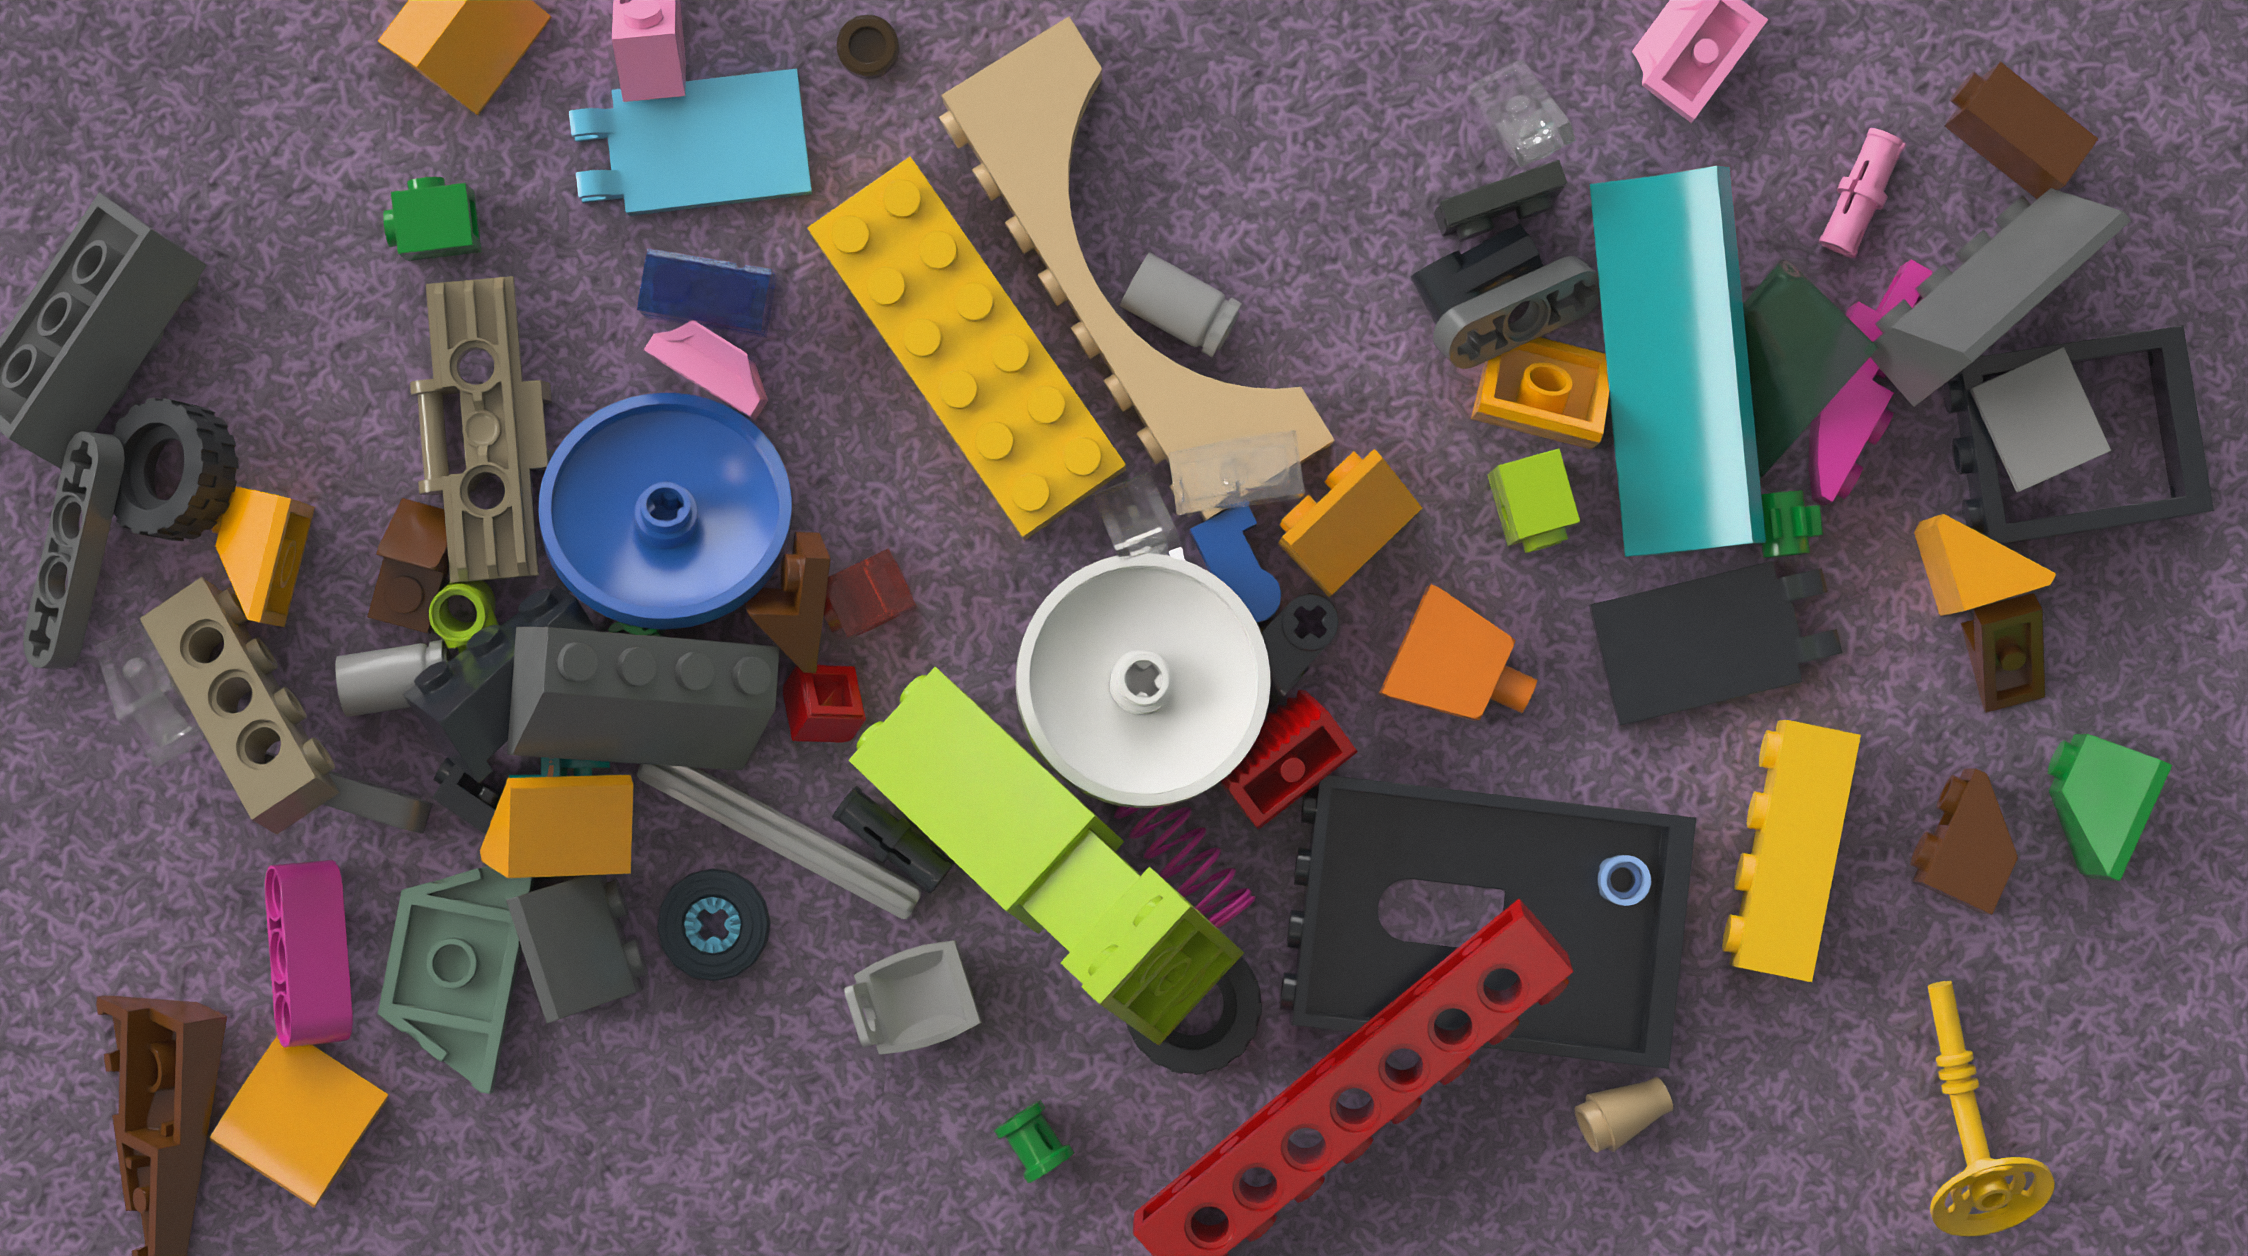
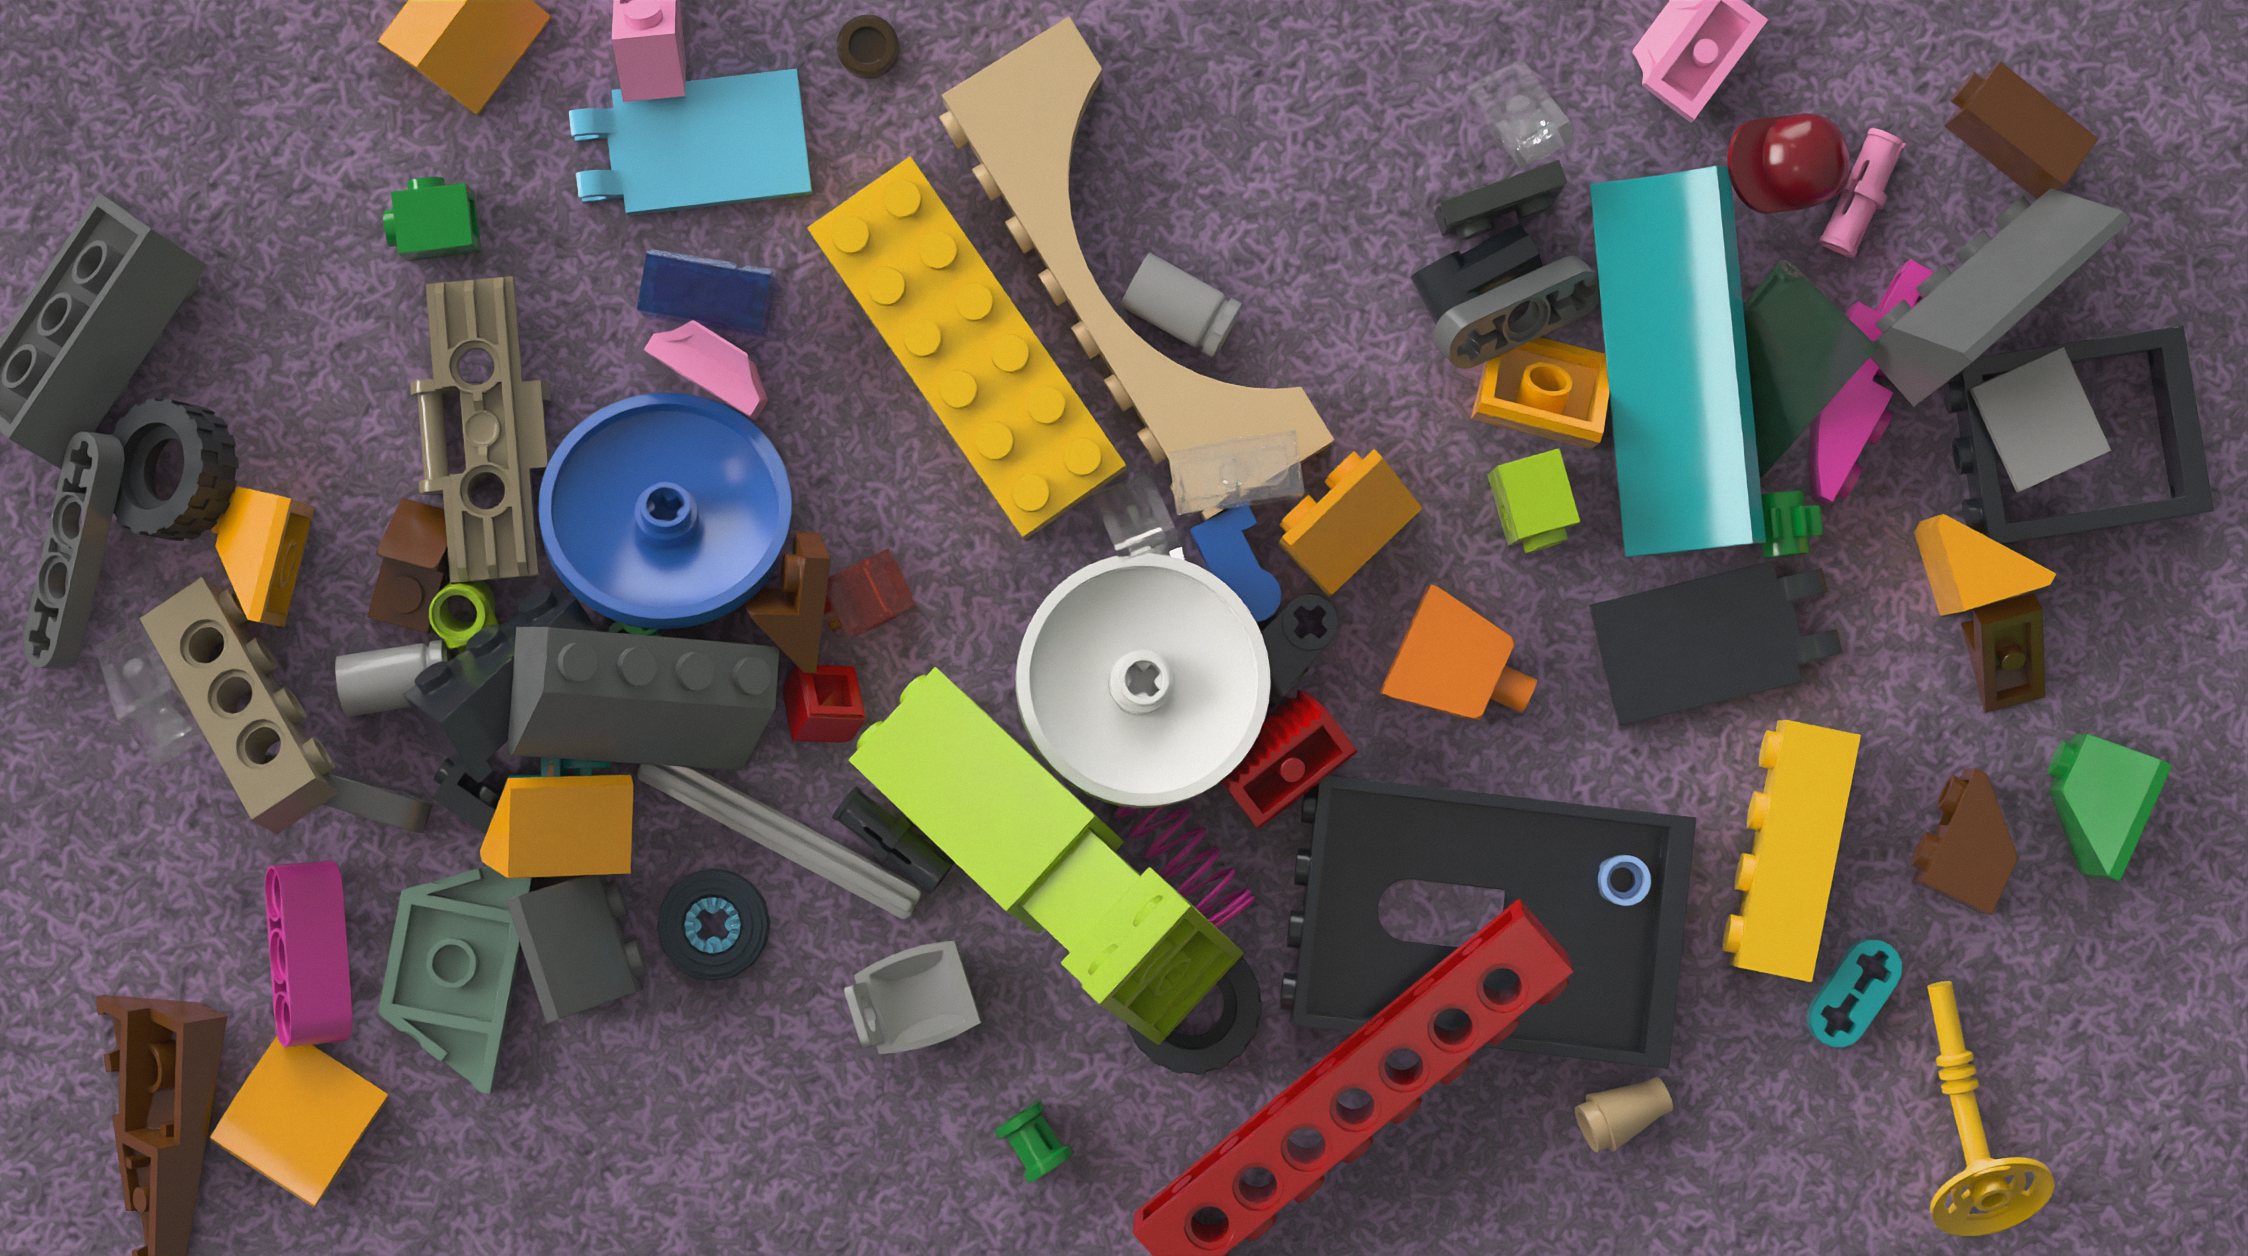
none -> dark red cap [1727,113,1850,214]
none -> teal beam [1807,939,1902,1047]

